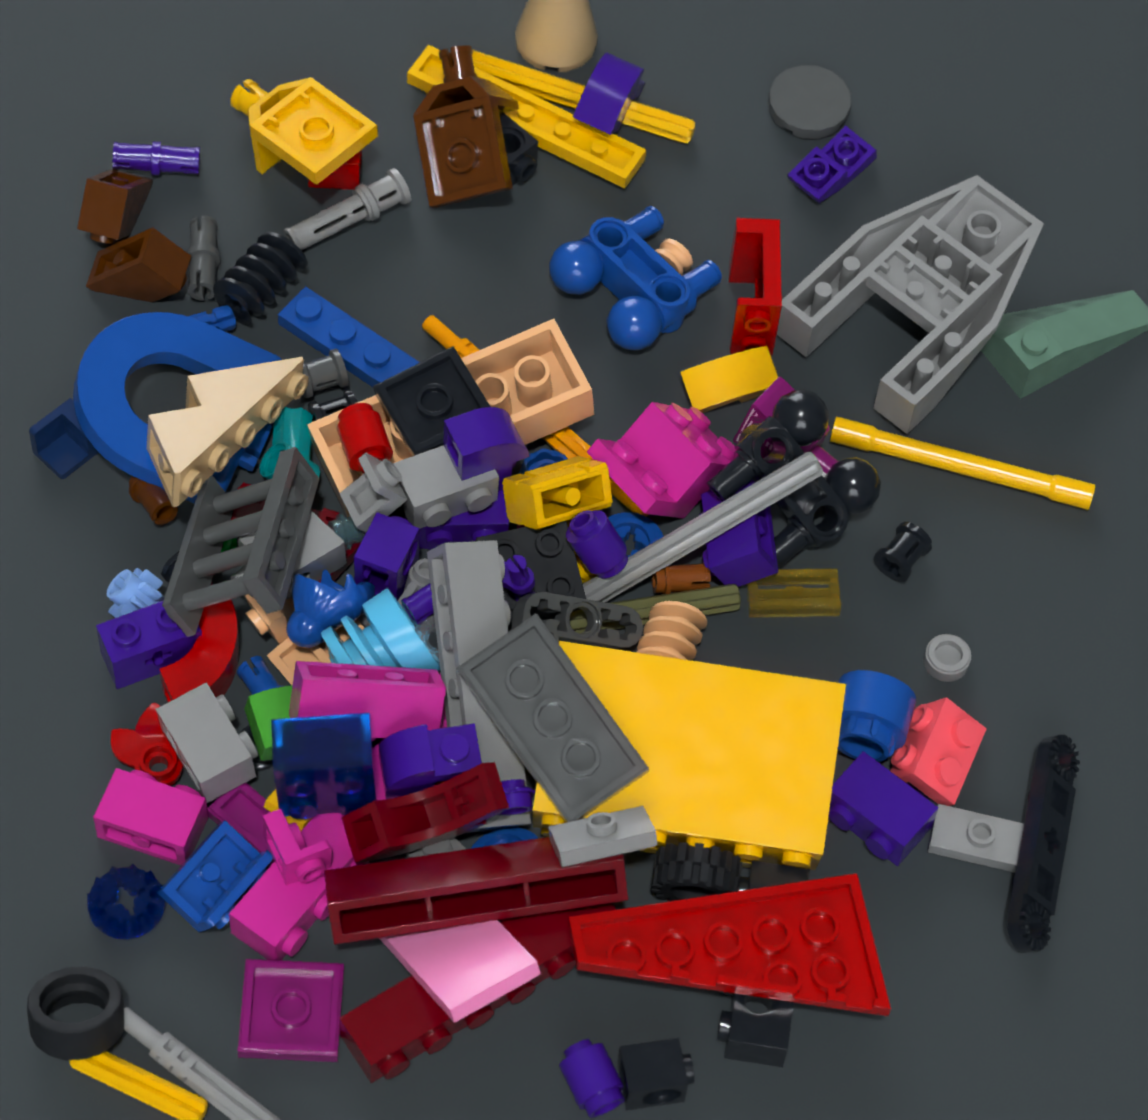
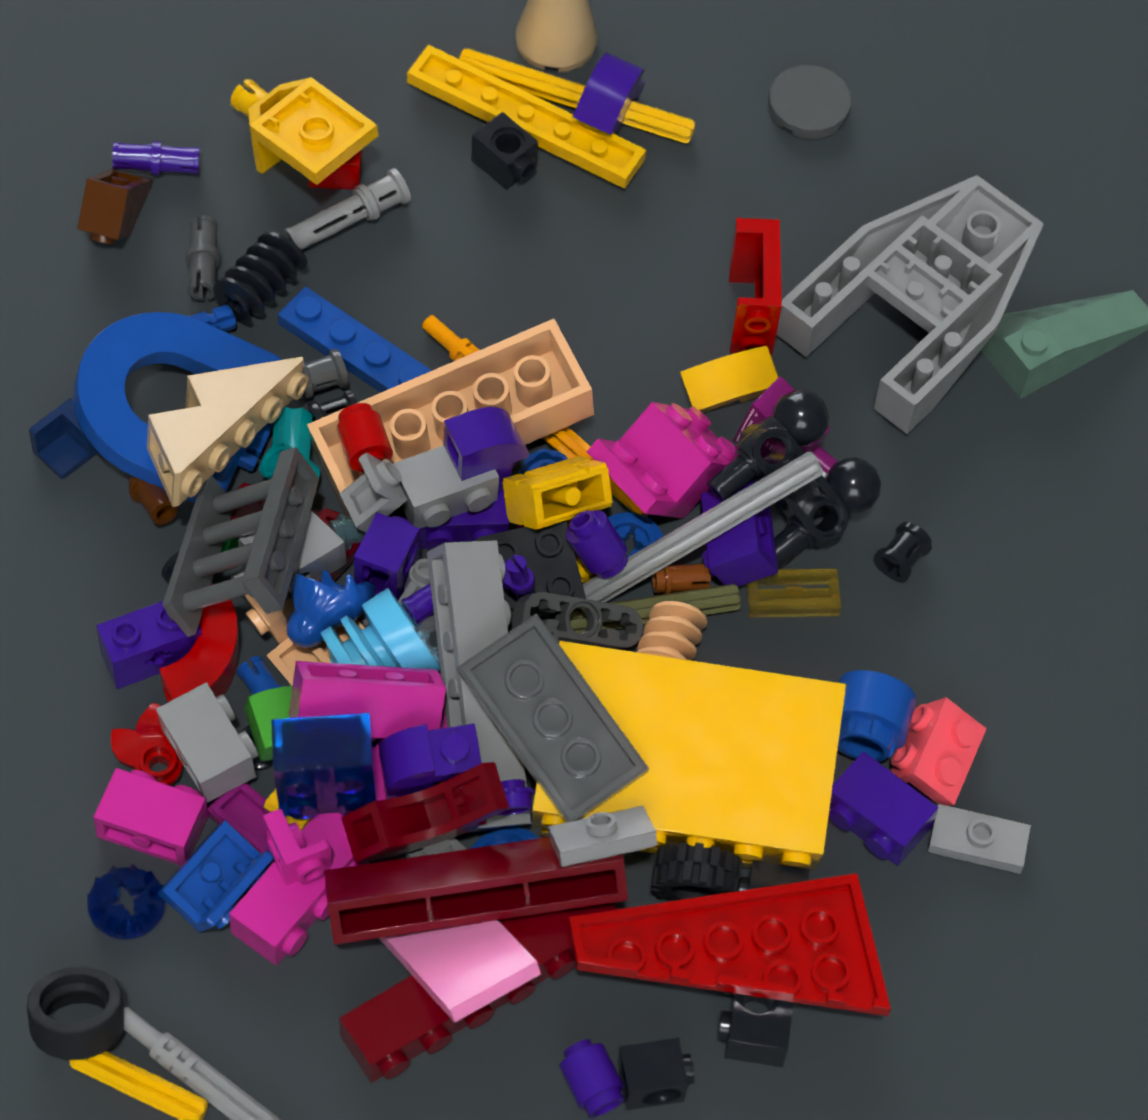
reddish brown slope [86,227,191,303] -> none
light blue gear [106,568,164,618] -> none
magenta tile [238,959,344,1062] -> none
black tile [373,346,491,456] -> none
reddish brown plate [413,45,519,208] -> none
blue piece [549,206,722,350] -> none
light nougat bush [655,239,693,276] -> none
dark purple slope [787,126,877,203] -> none
yellow piece [830,416,1096,510] -> none
light grey tile [923,634,971,682] -> none
black piece [1007,734,1080,952] -> none

